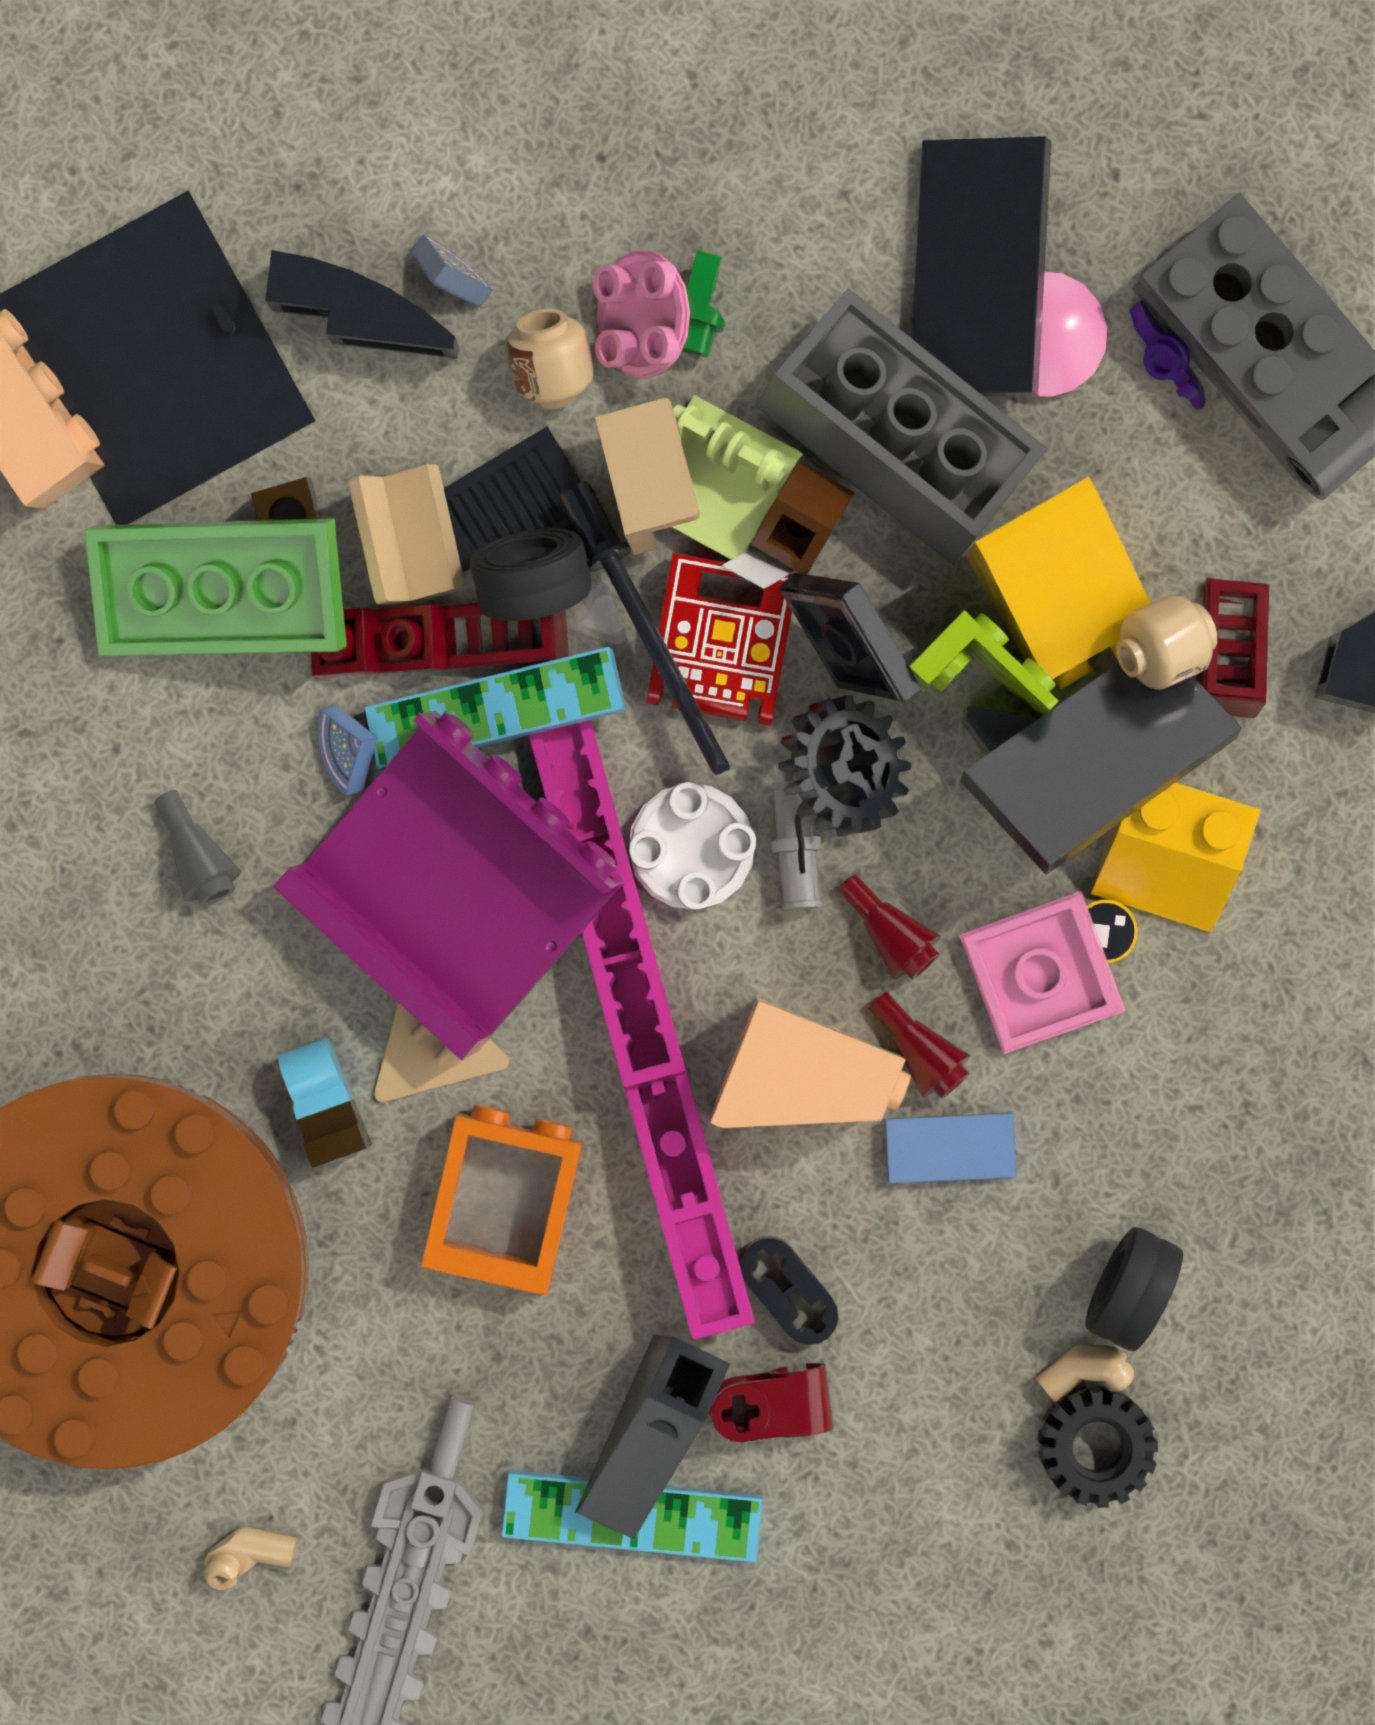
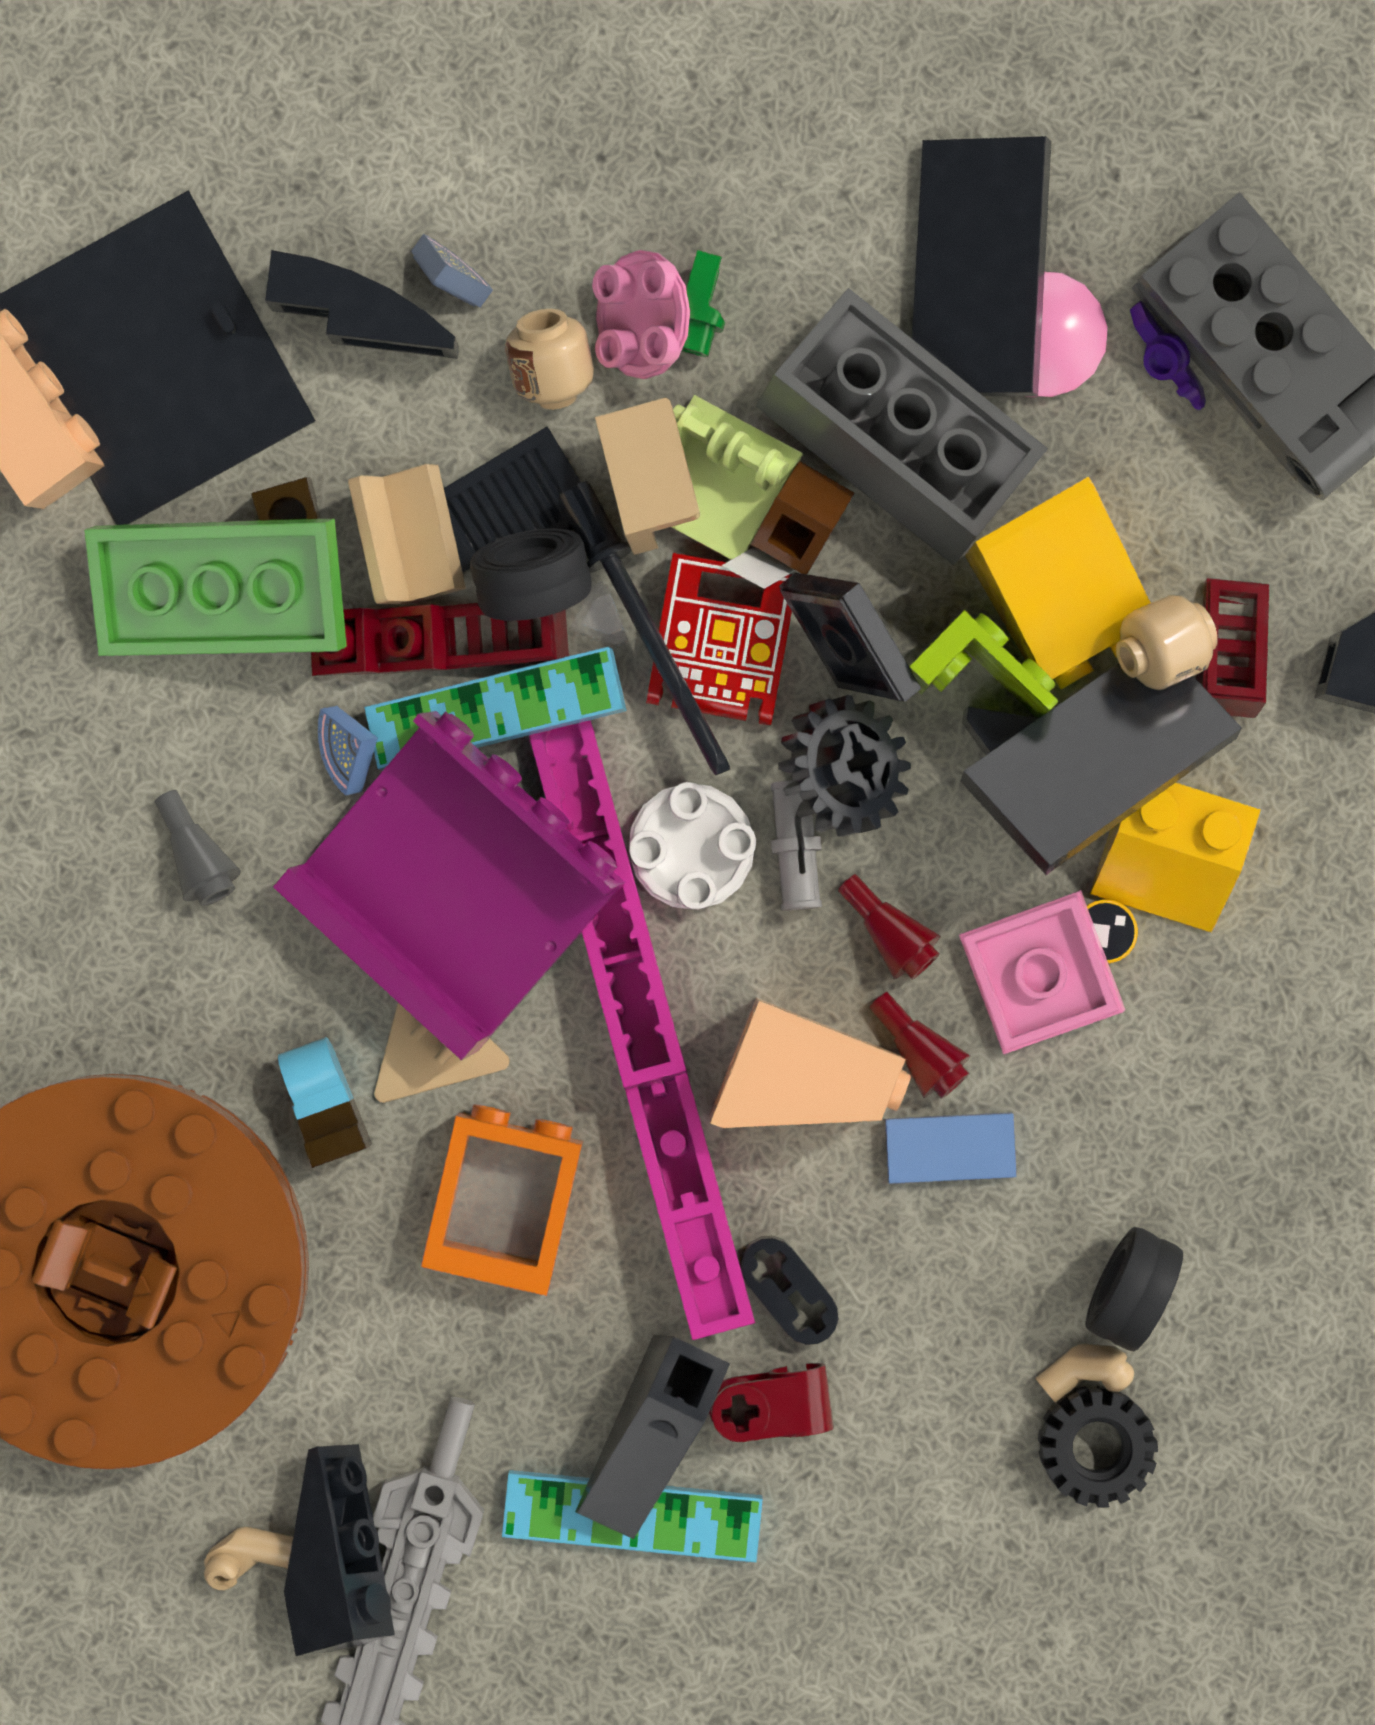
none -> black slope [284,1444,395,1657]

